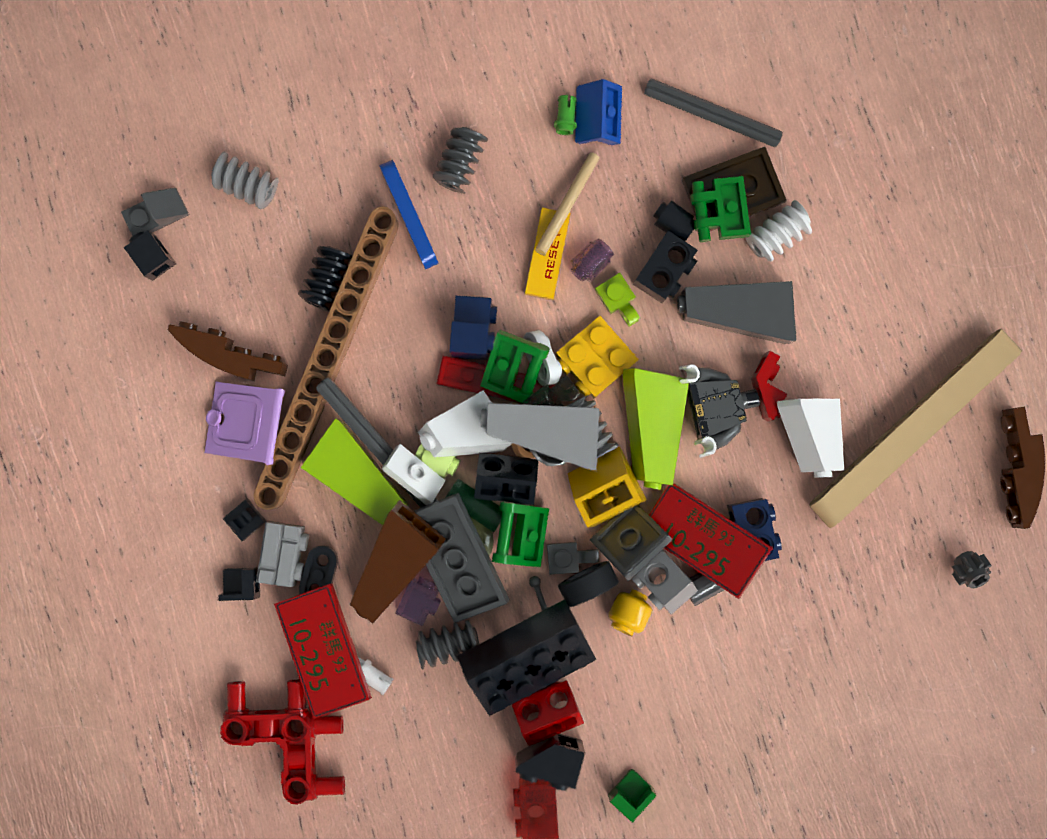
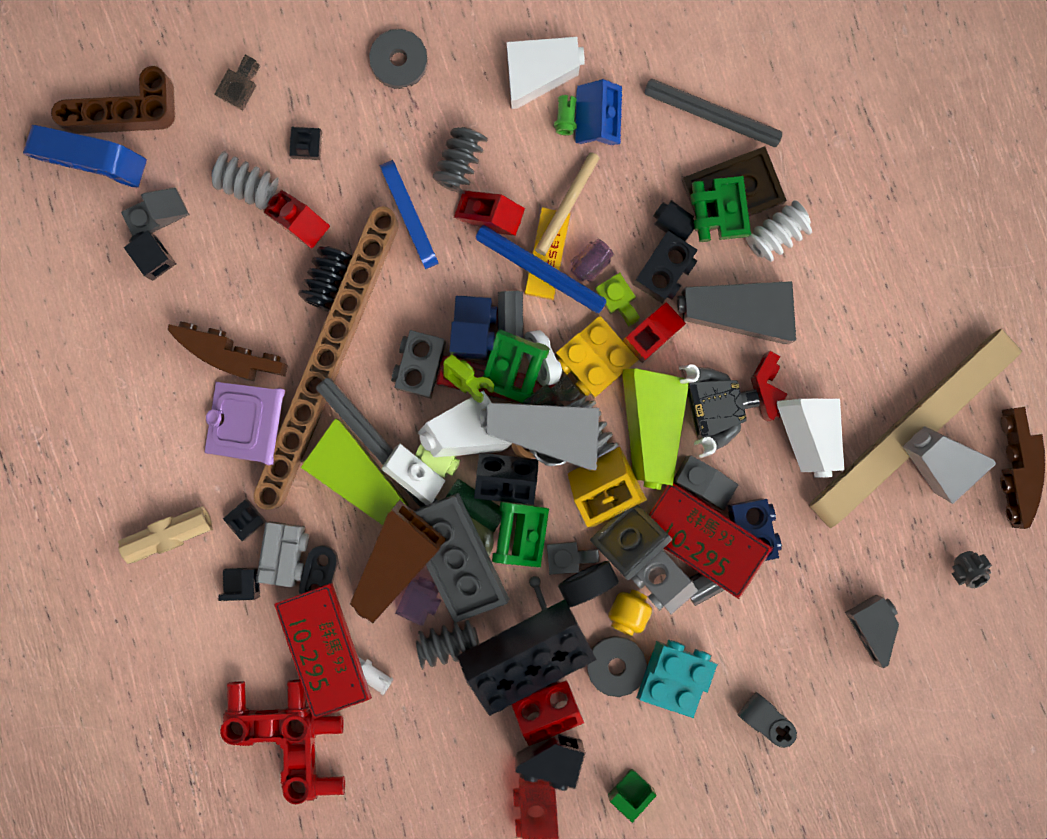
none -> blue beam [23,125,147,188]
none -> reddish brown beam [51,66,175,134]
none -> tan piece [118,506,213,564]
none -> clear smoke plate [214,55,260,111]
none -> red slope [263,190,330,249]
none -> black tile [289,127,322,160]
none -> dark grey tile [369,29,428,89]
none -> dark grey brick [391,330,446,399]
none -> lime plate [443,354,494,403]
none -> red slope [454,190,525,236]
none -> blue axle [476,225,607,313]
none -> dark grey axle [498,291,523,338]
none -> white slope [507,37,585,109]
none -> dark grey tile [587,636,647,697]
none -> red slope [623,302,686,363]
none -> teal plate [636,639,718,718]
none -> dark grey slope [673,455,739,510]
none -> dark grey piece [737,692,797,748]
none -> dark grey slope [845,595,899,668]
none -> light grey slope [903,426,996,504]

